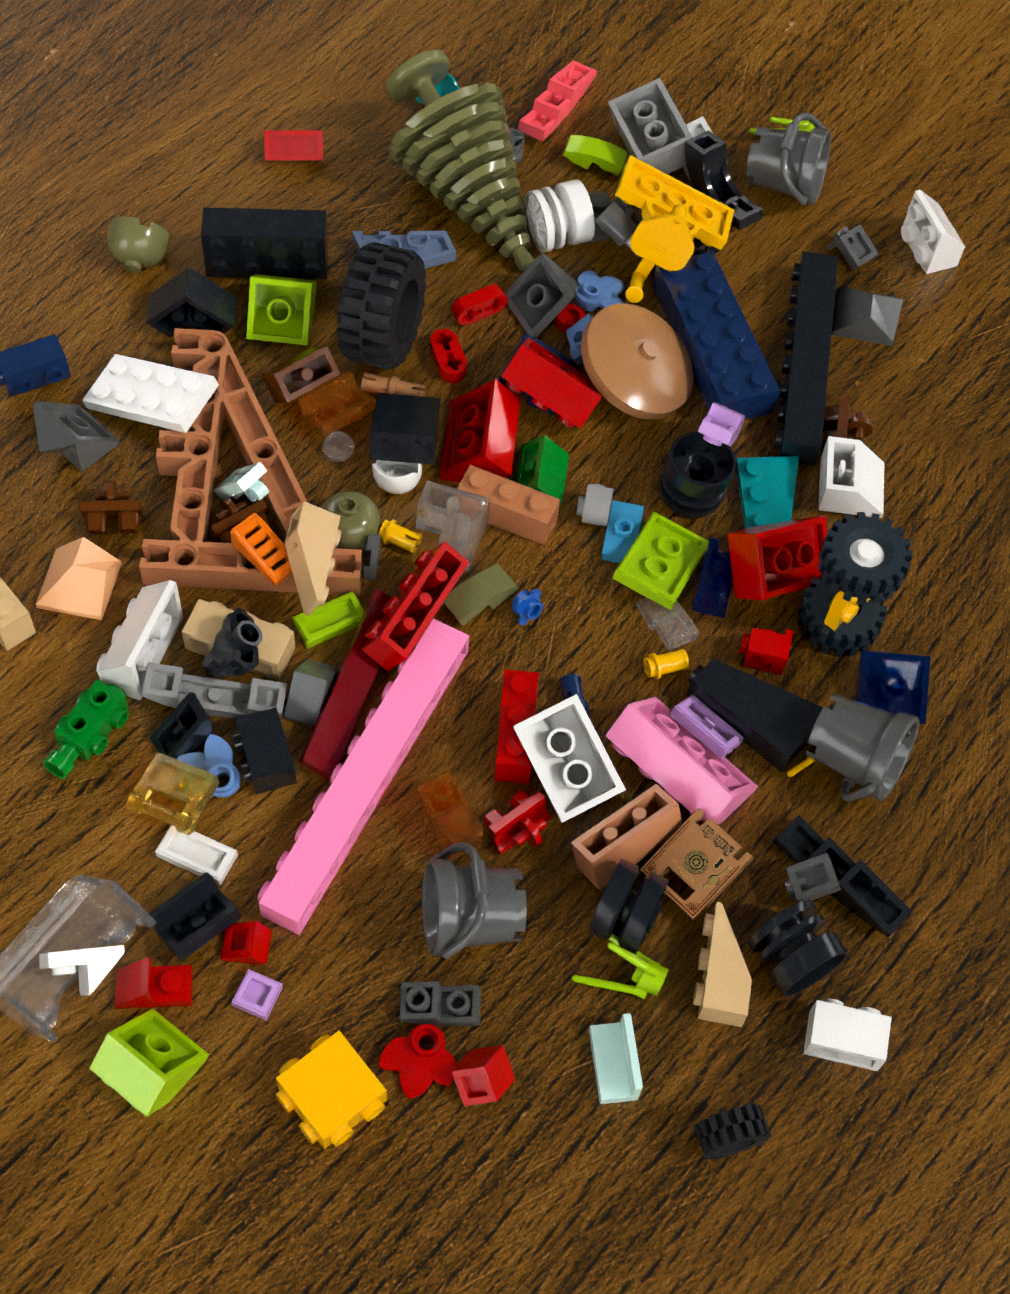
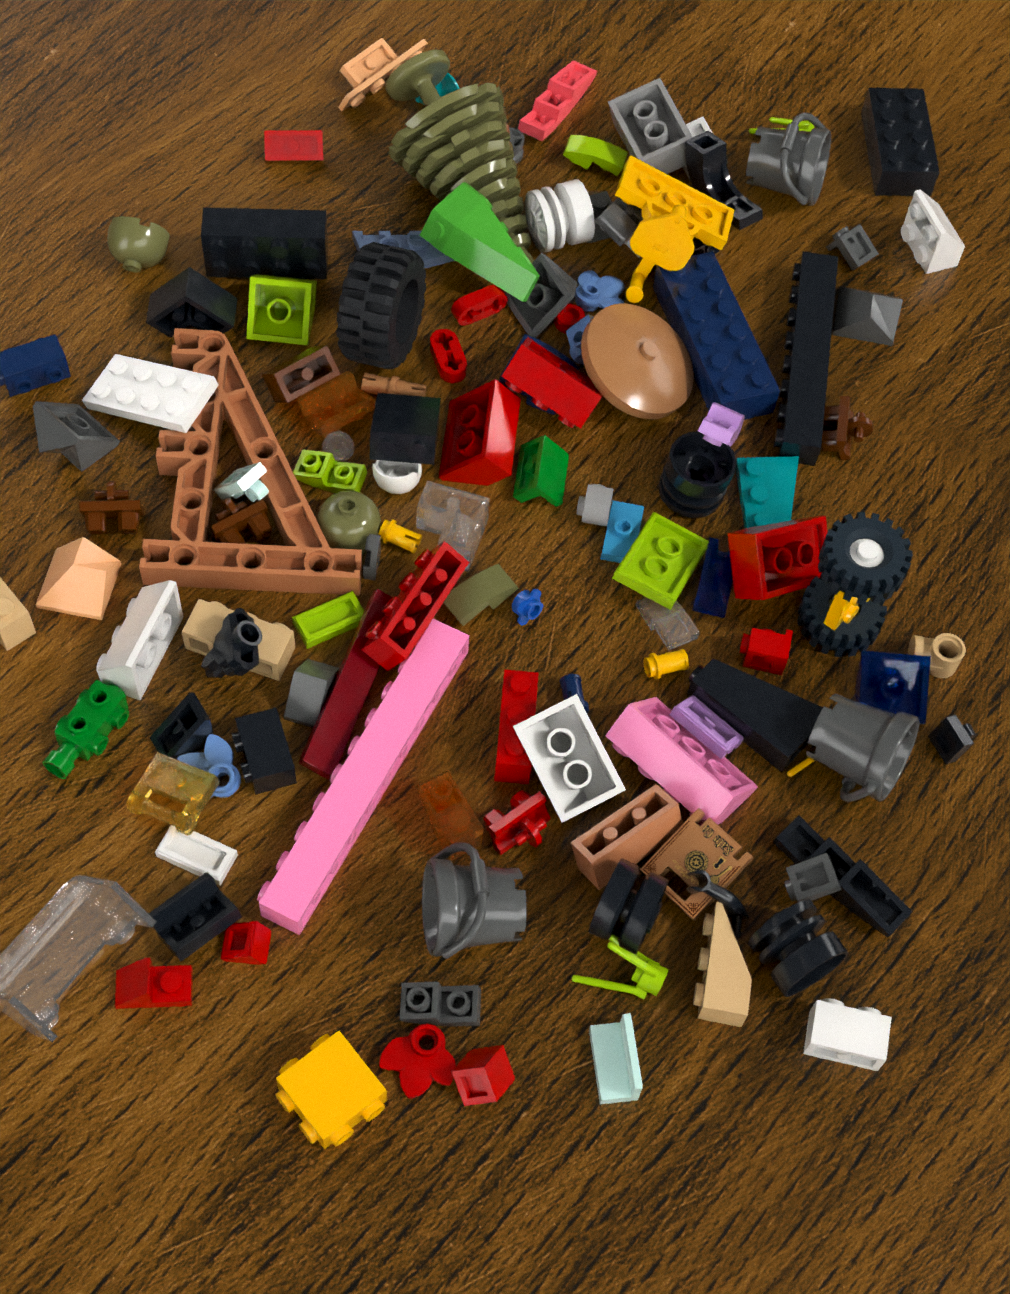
white slope [39,945,125,996] -> none
lime slope [89,1009,209,1117] -> none
light grey slope [142,662,287,718] -> none
orange slope [230,513,293,587] -> none
lavender tile [231,969,283,1021] -> none
tan slope [285,501,342,616] -> none
nougat brick [456,465,560,546] -> none
black tyre [694,1104,771,1160] -> none
white slope [818,436,884,518] -> none
none -> lime slope [293,449,368,494]
none -> light nougat bracket [338,38,428,112]
none -> bright green wedge [420,182,540,302]
none -> black piece [686,870,750,938]
none -> black brick [861,88,940,196]
none -> tan piece [907,633,966,678]
none -> black tile [928,715,977,764]

